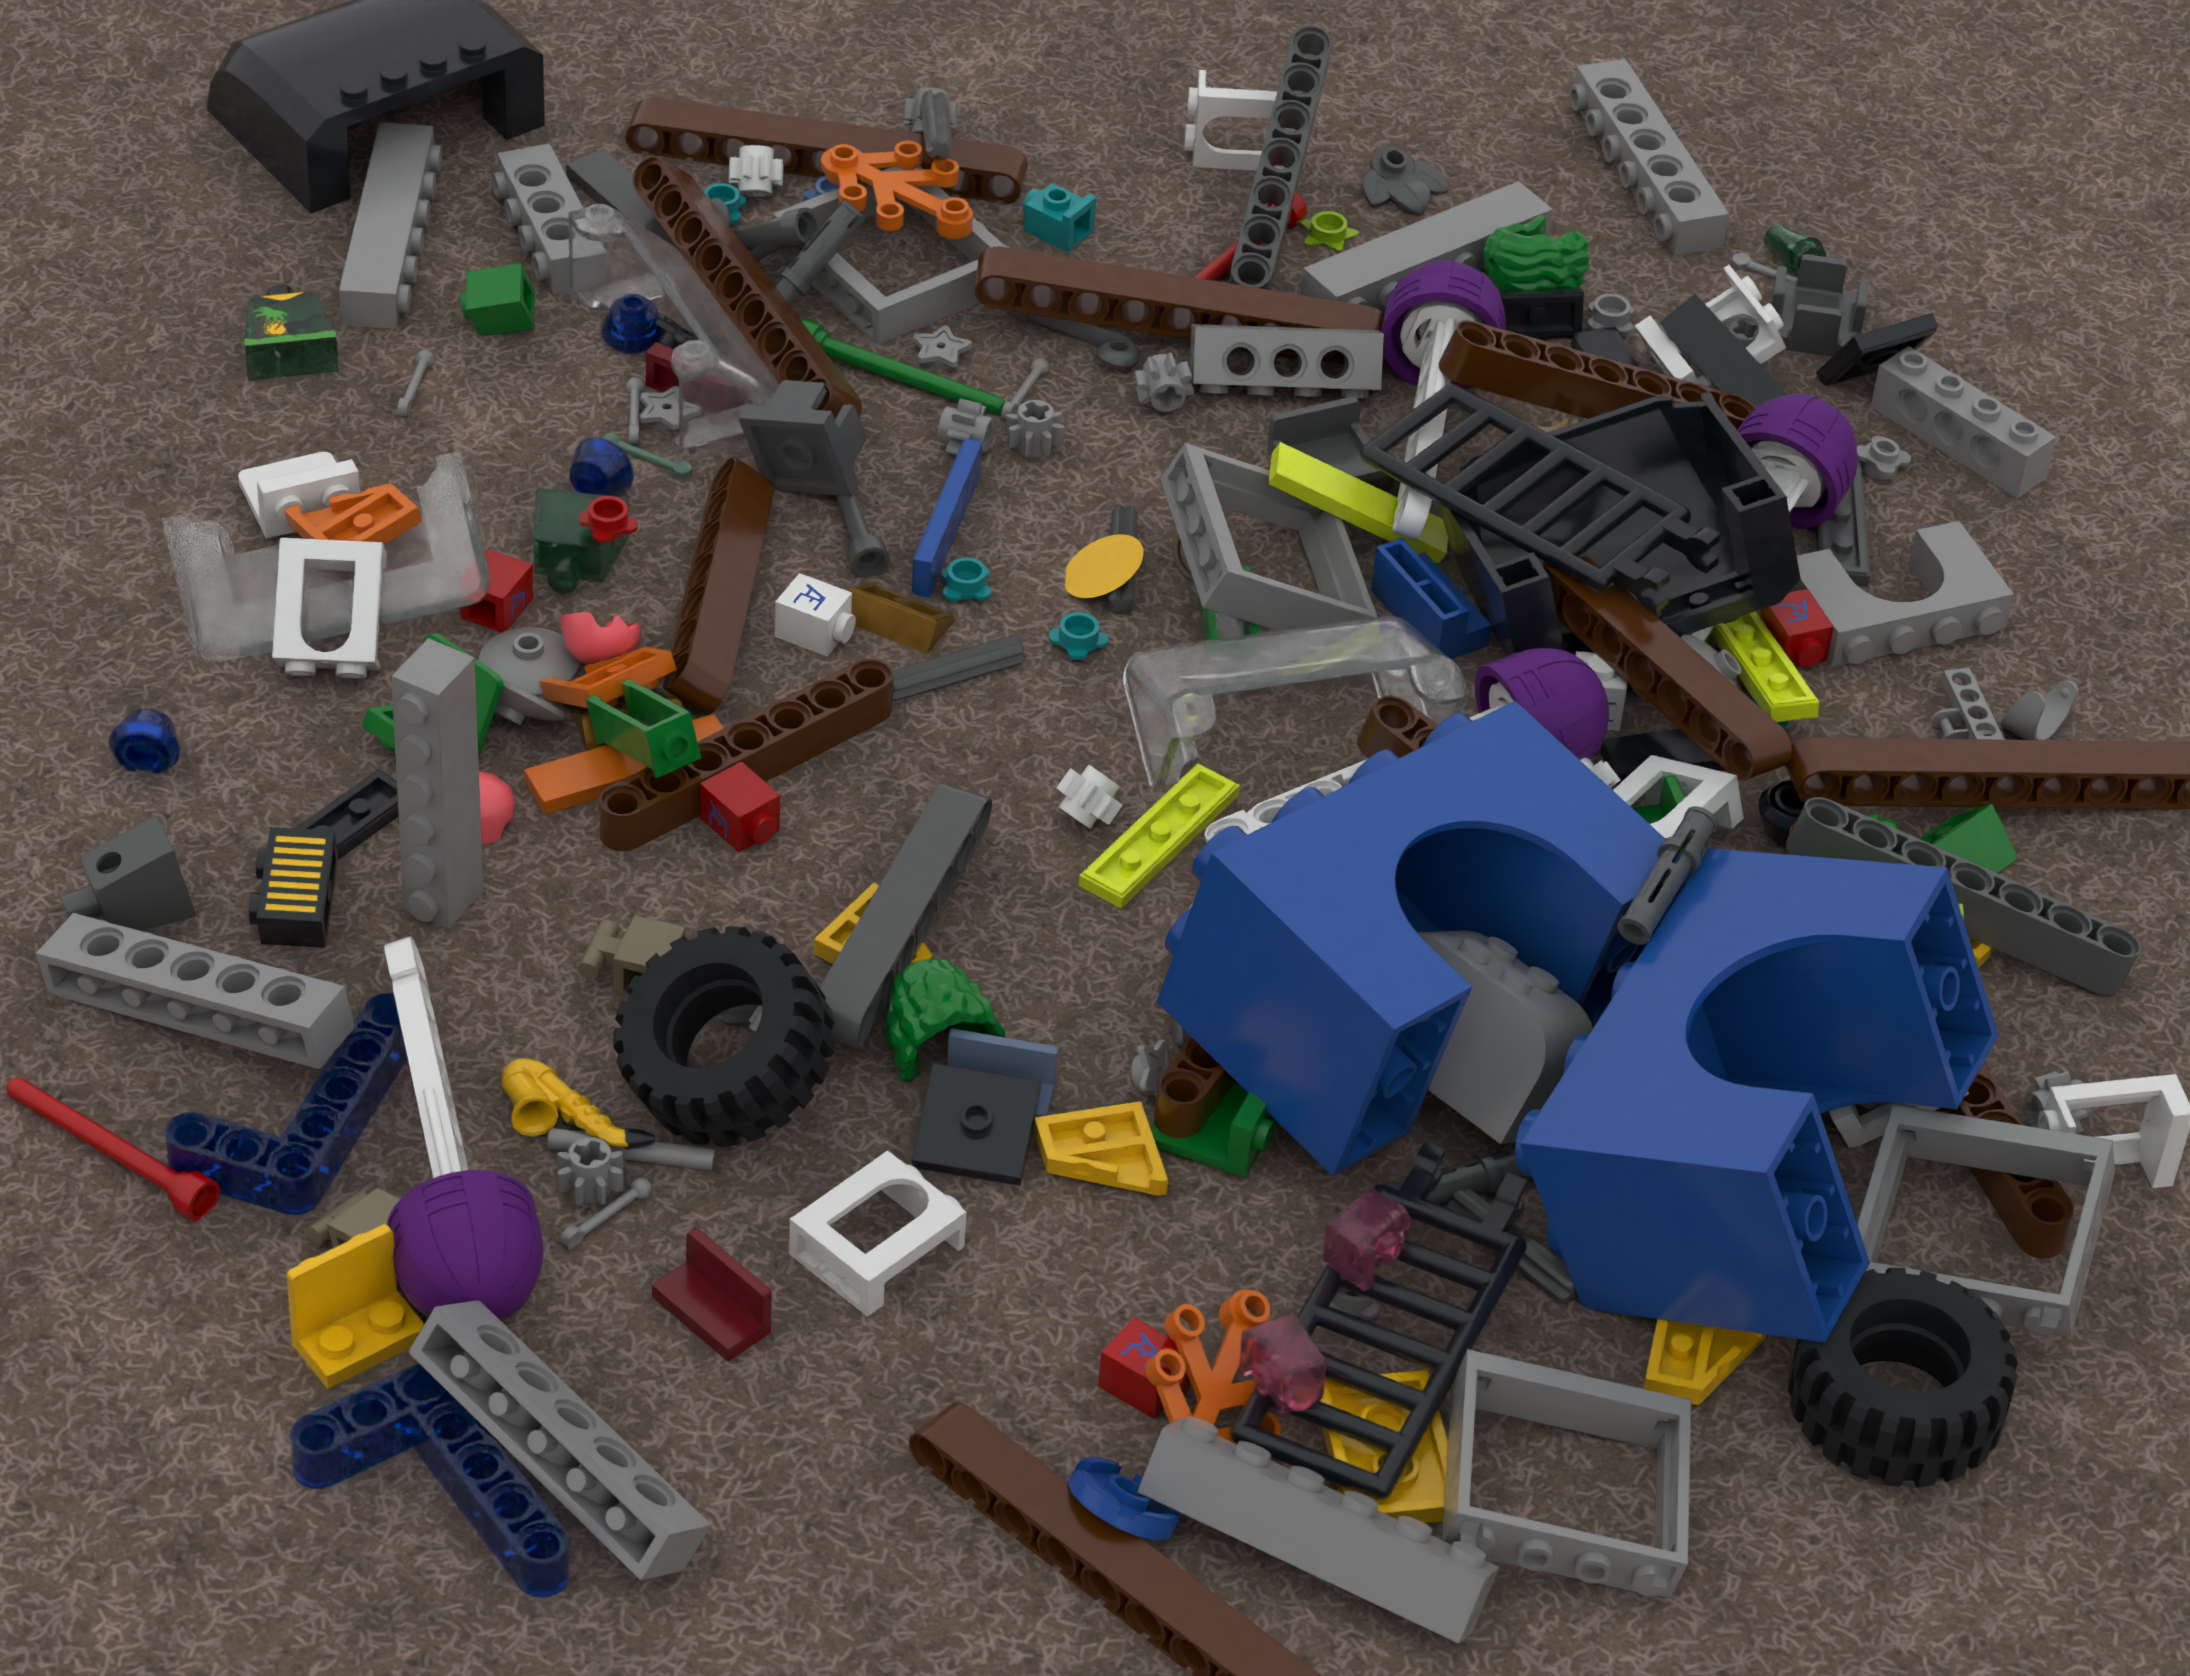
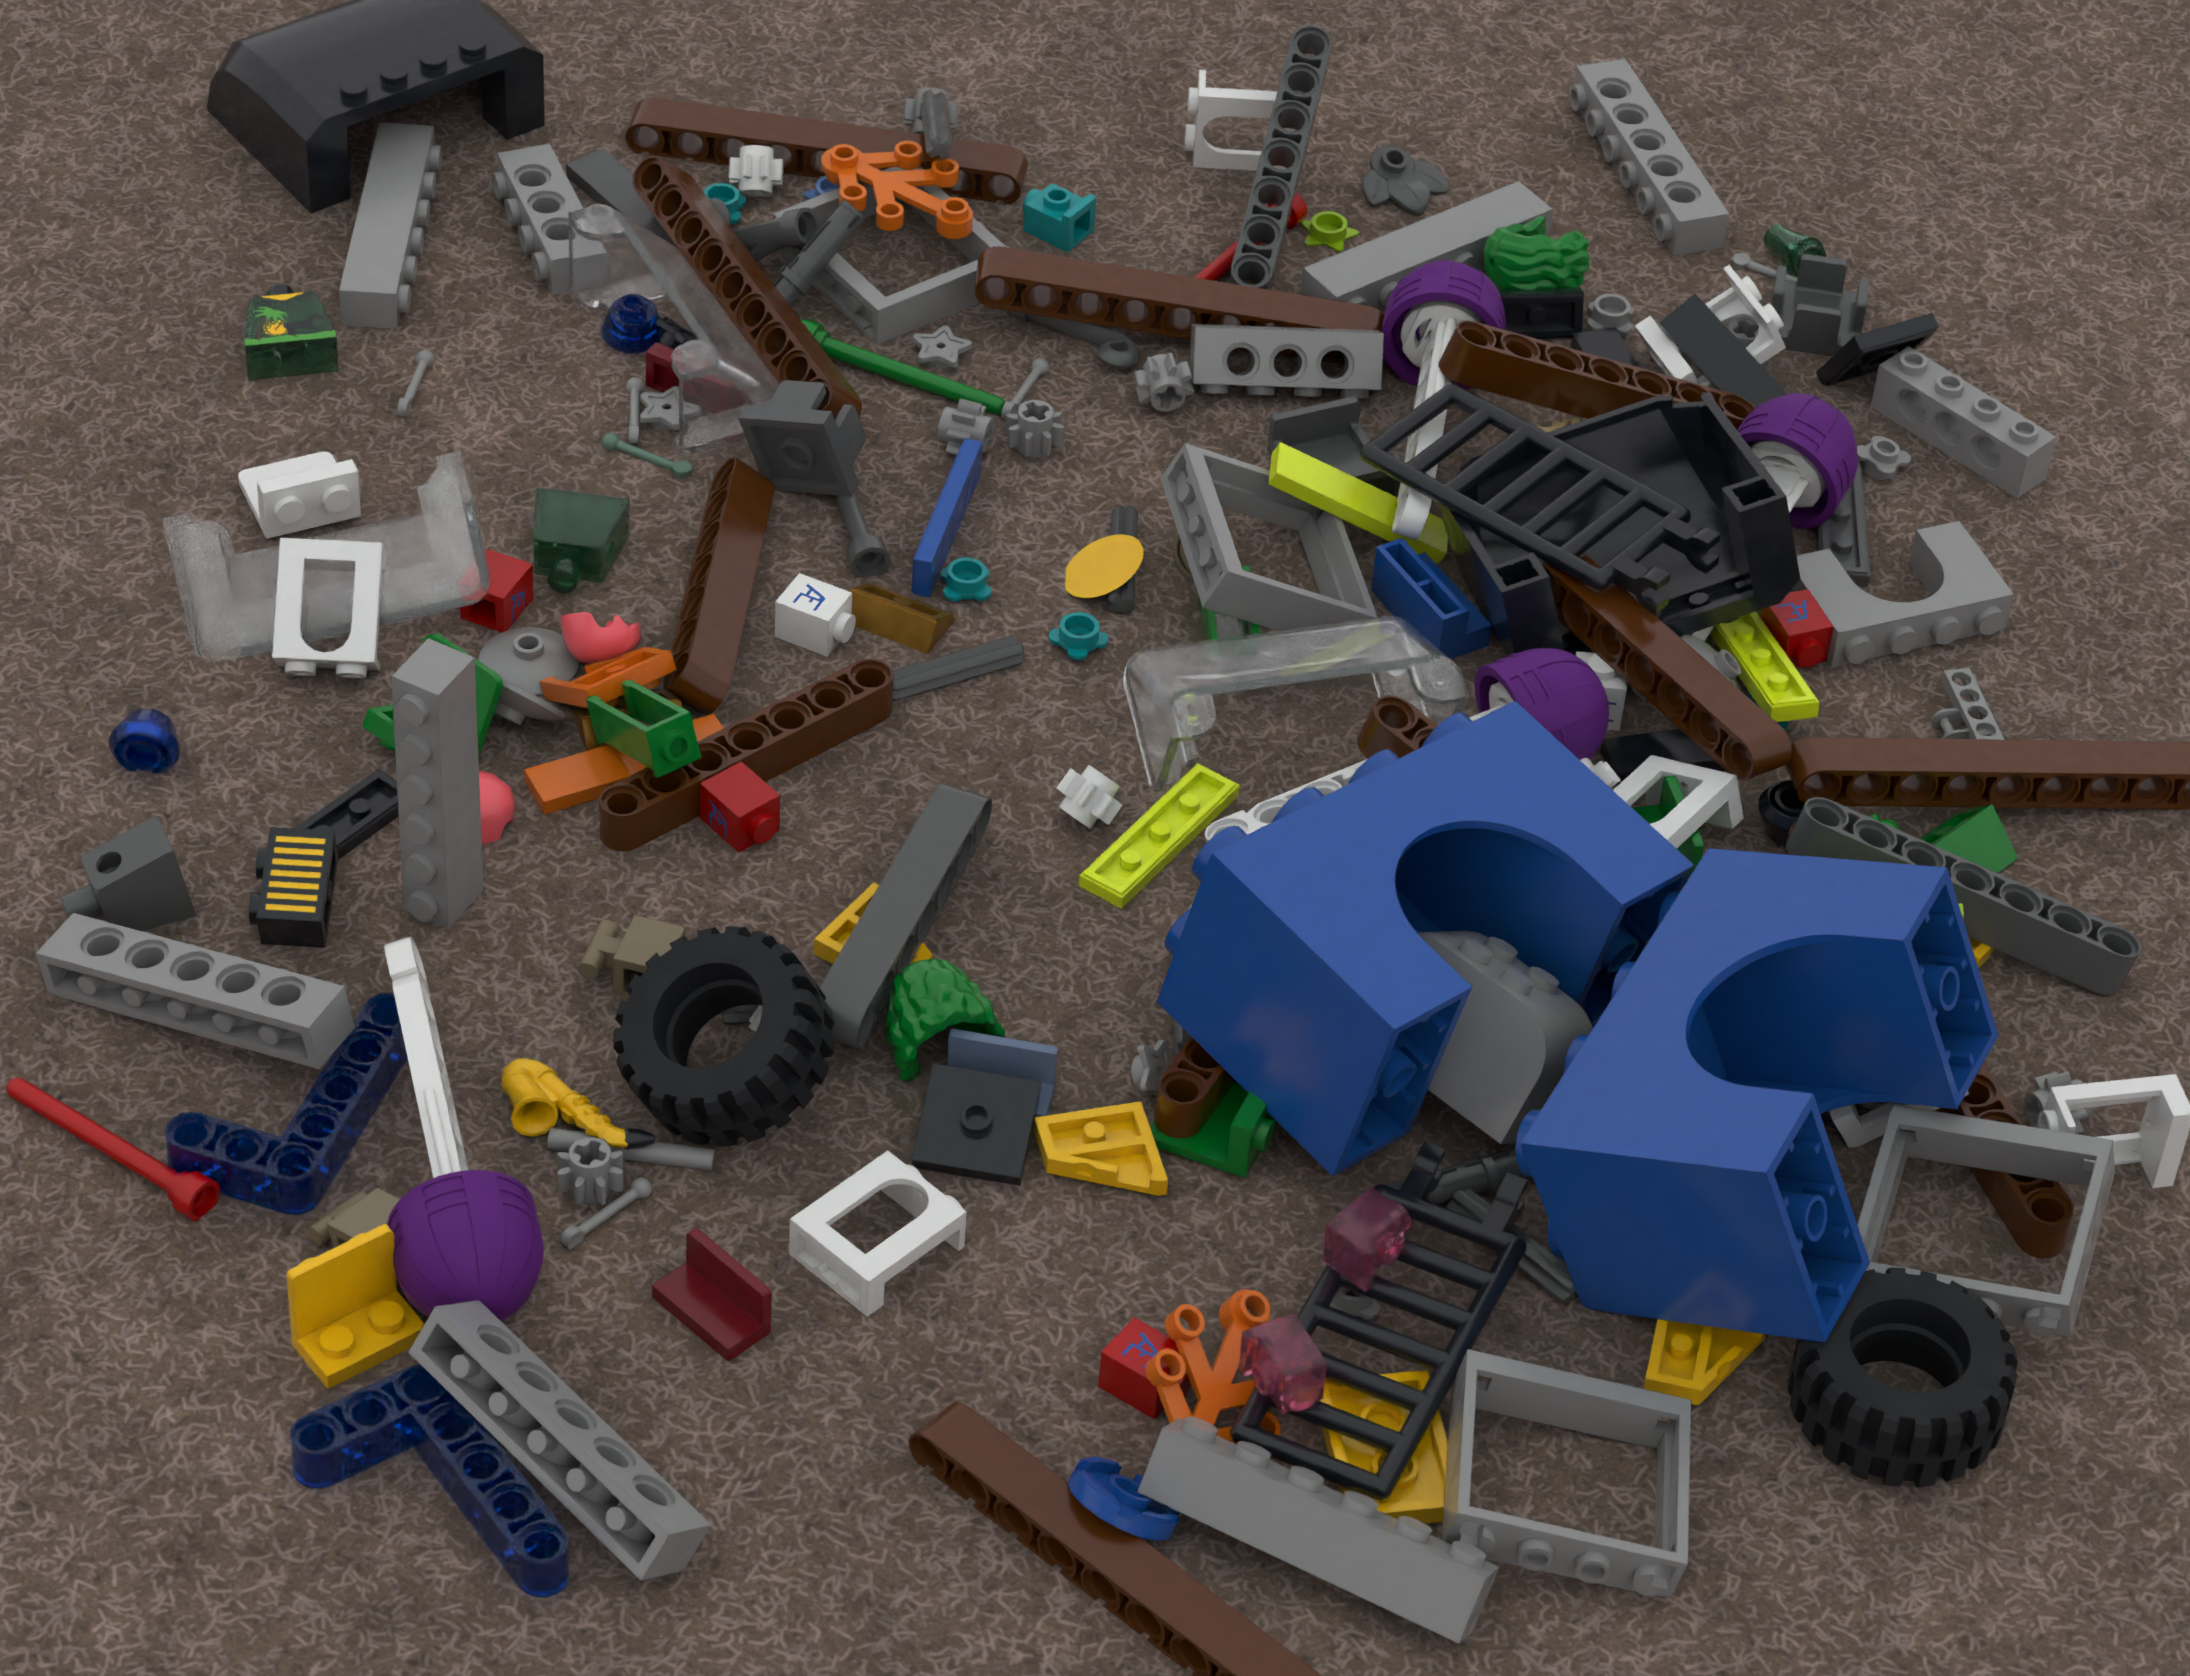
orange wing [284,483,422,572] -> none
green brick [460,263,535,335] -> none
clear blue cone [569,438,634,501] -> none
red plate [579,496,638,543] -> none
dark grey pin [1617,806,1718,945] -> none
light grey helmet [2000,680,2079,740] -> none

